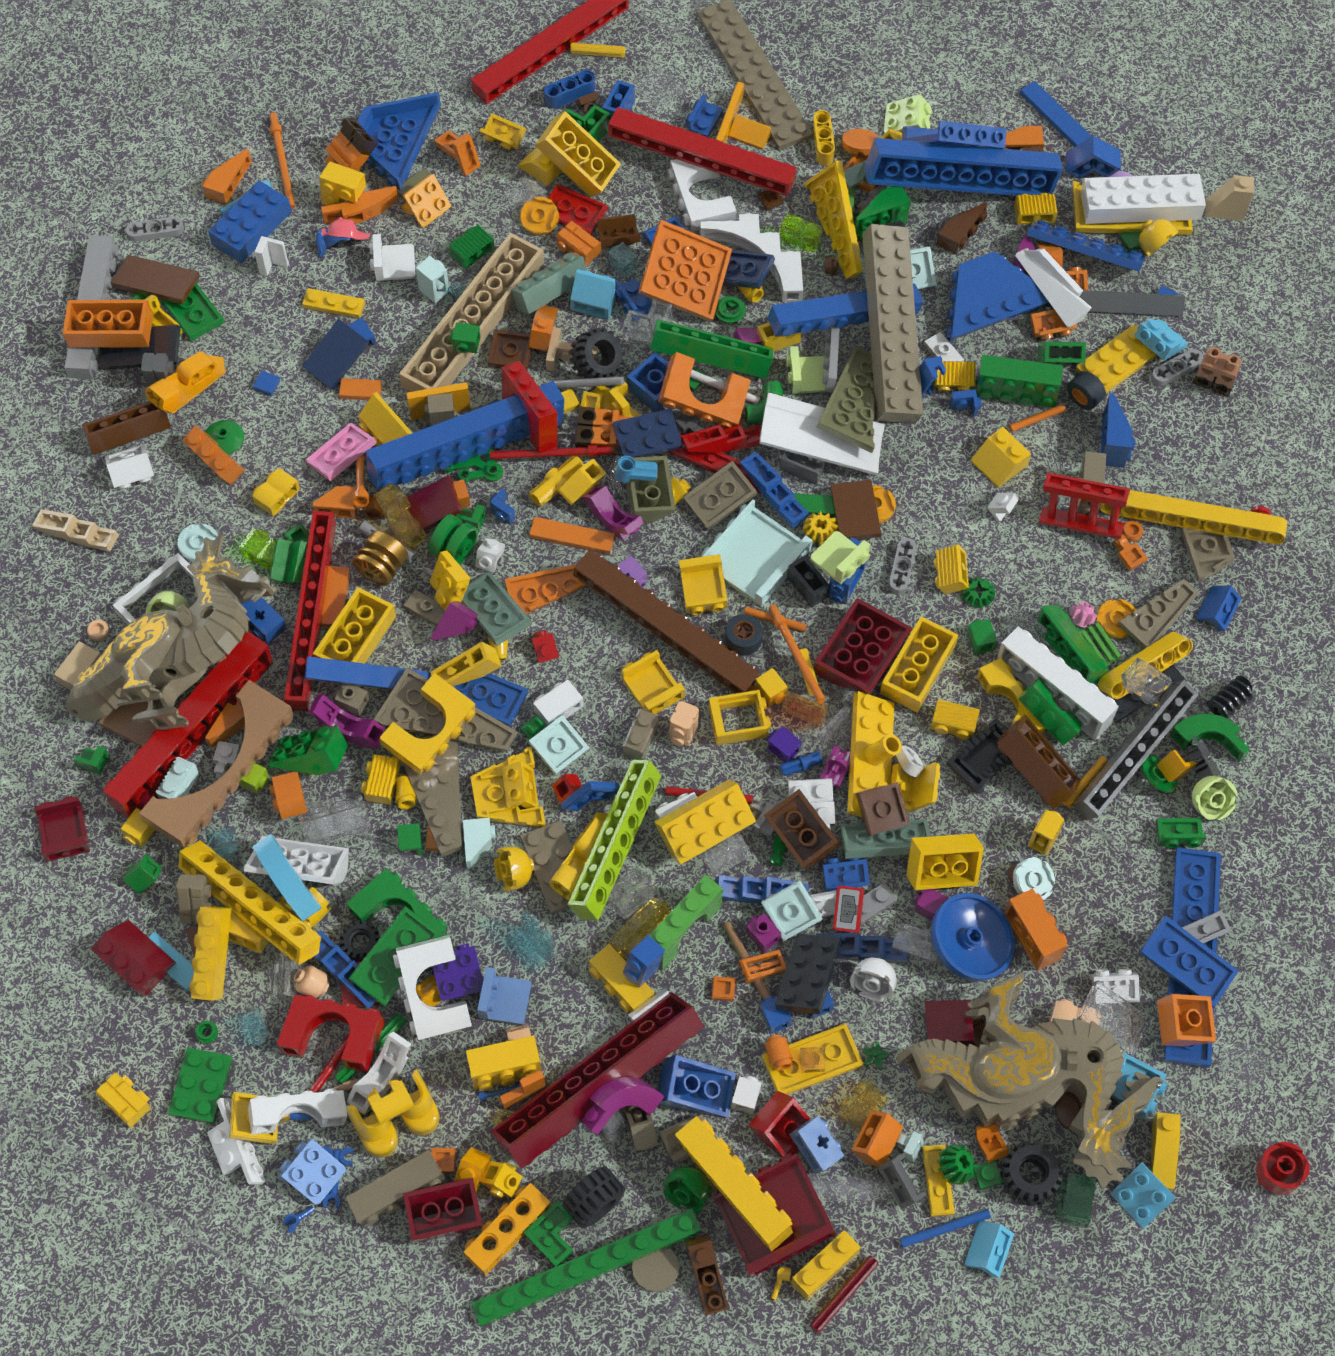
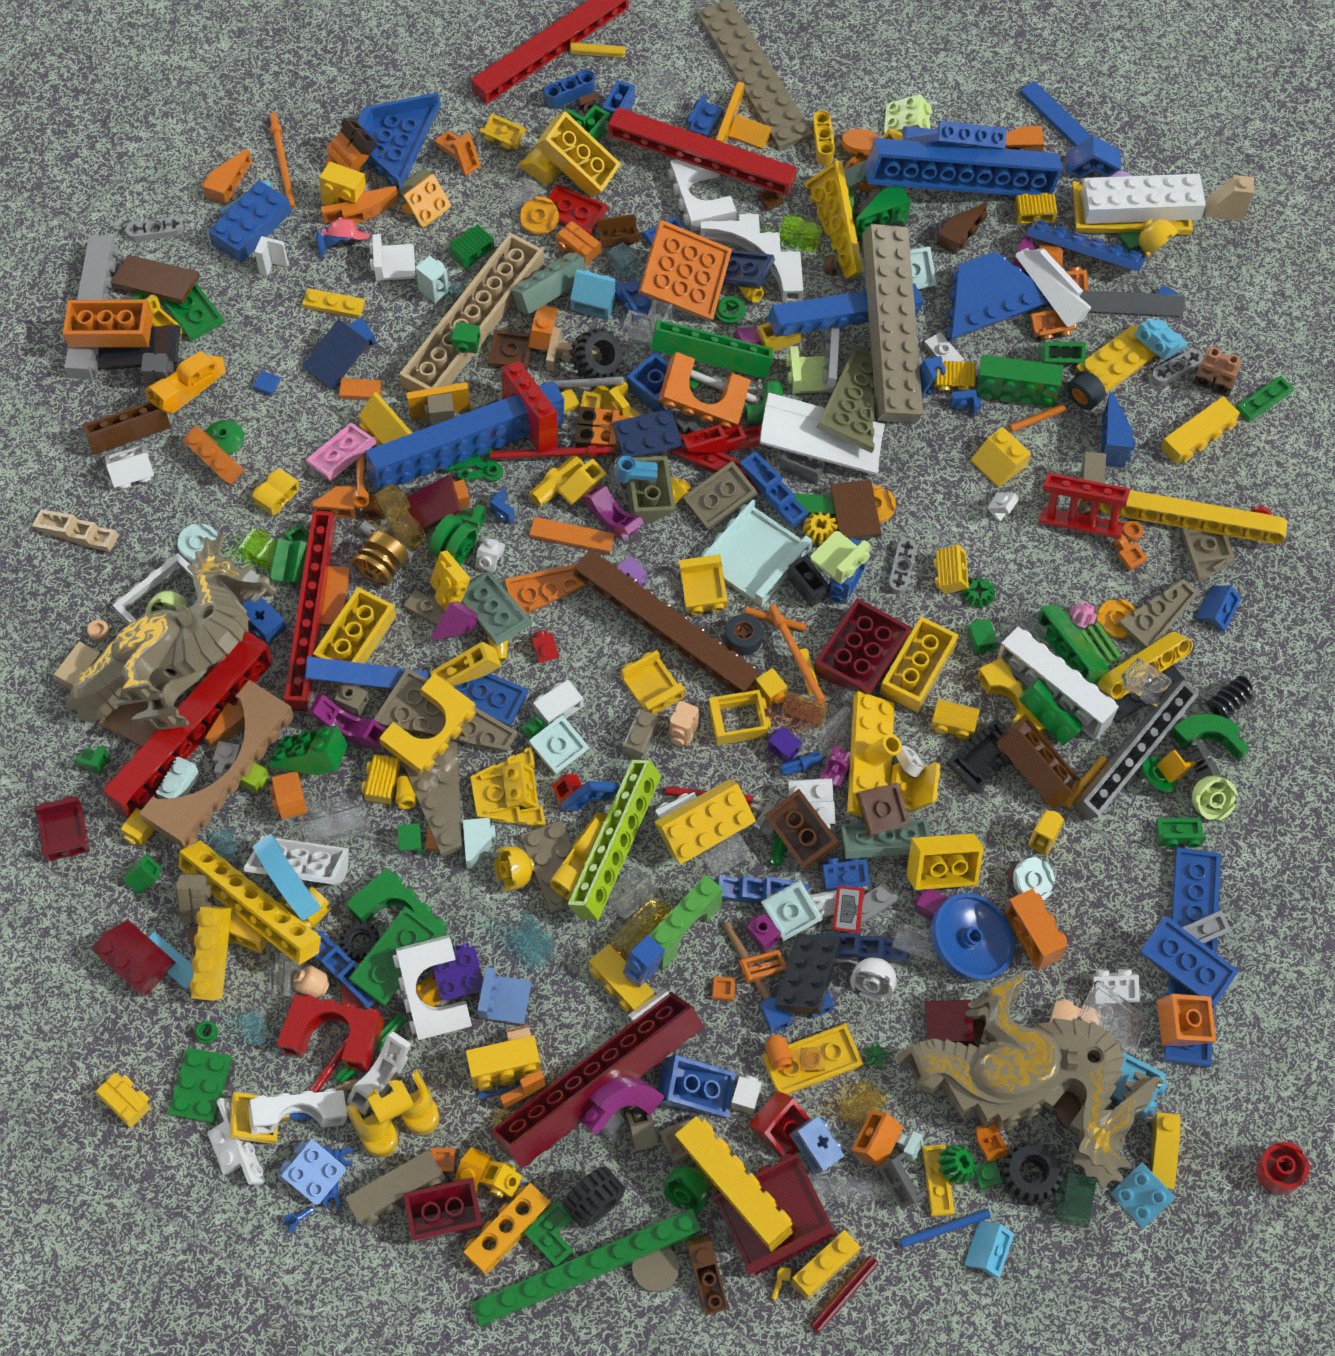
none -> yellow brick [1160,396,1240,465]
none -> green tile [1235,376,1294,423]

